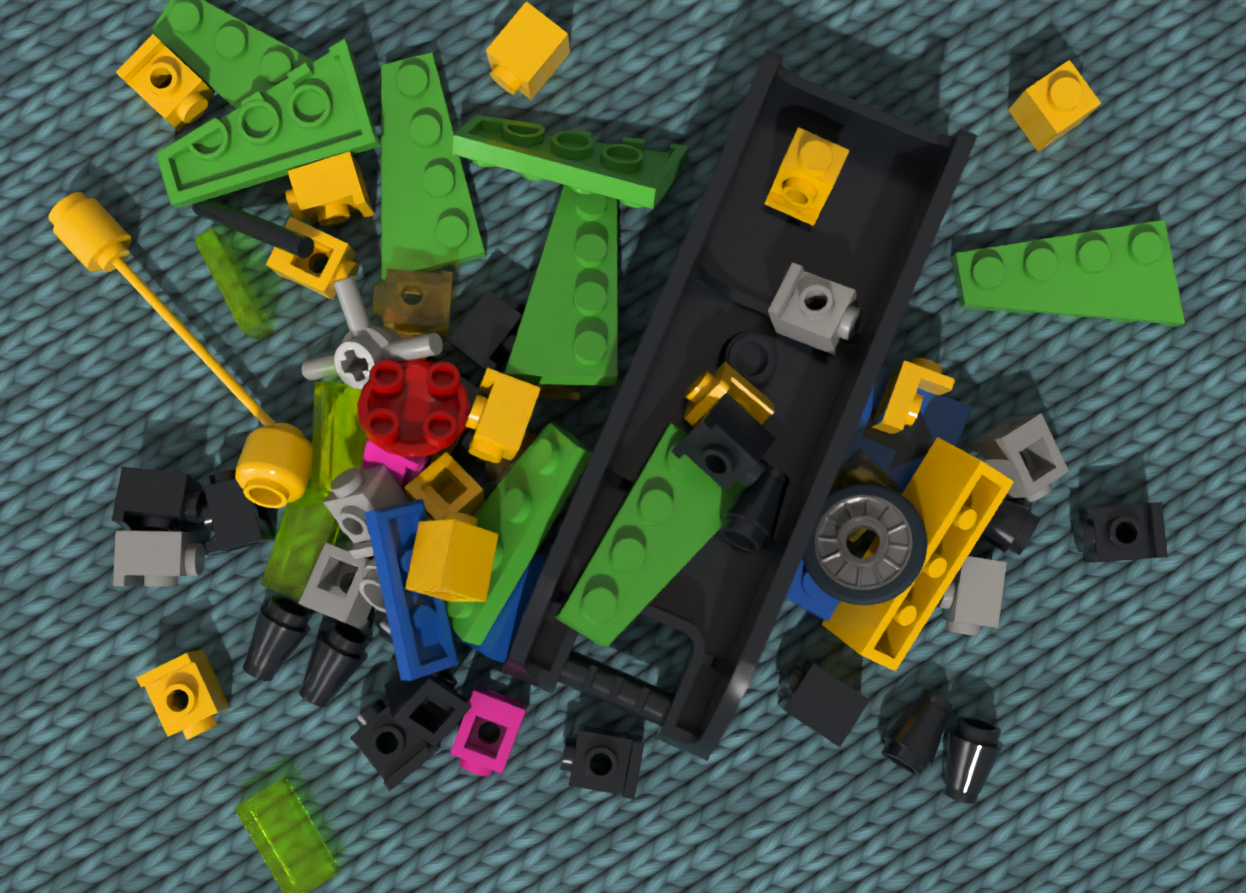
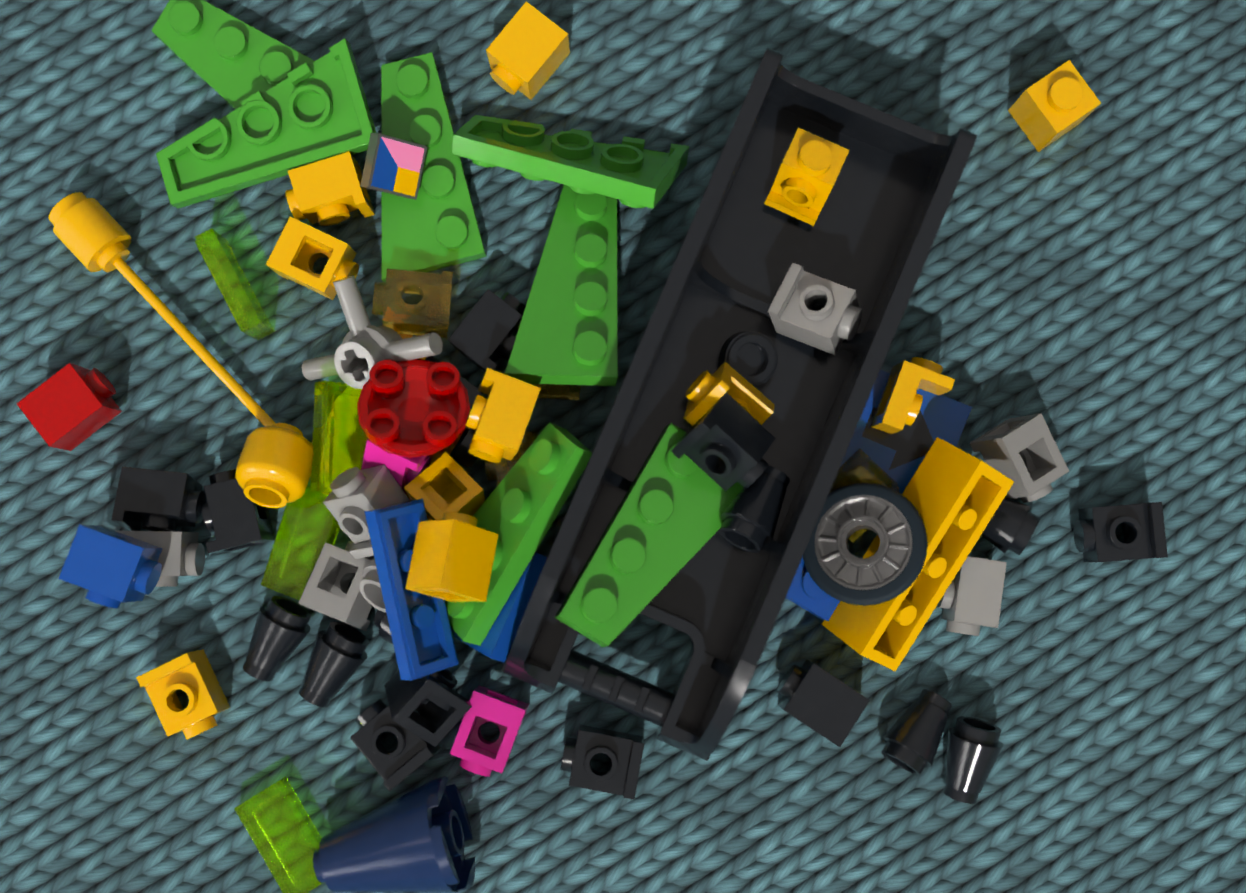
yellow brick [116,34,215,132] -> none
black bar [192,198,314,259] -> none
bright green wing [951,220,1185,327] -> none
none -> red brick [16,363,122,451]
none -> blue brick [58,525,163,609]
none -> dark blue cone [313,776,475,892]
none -> tile [360,133,427,200]

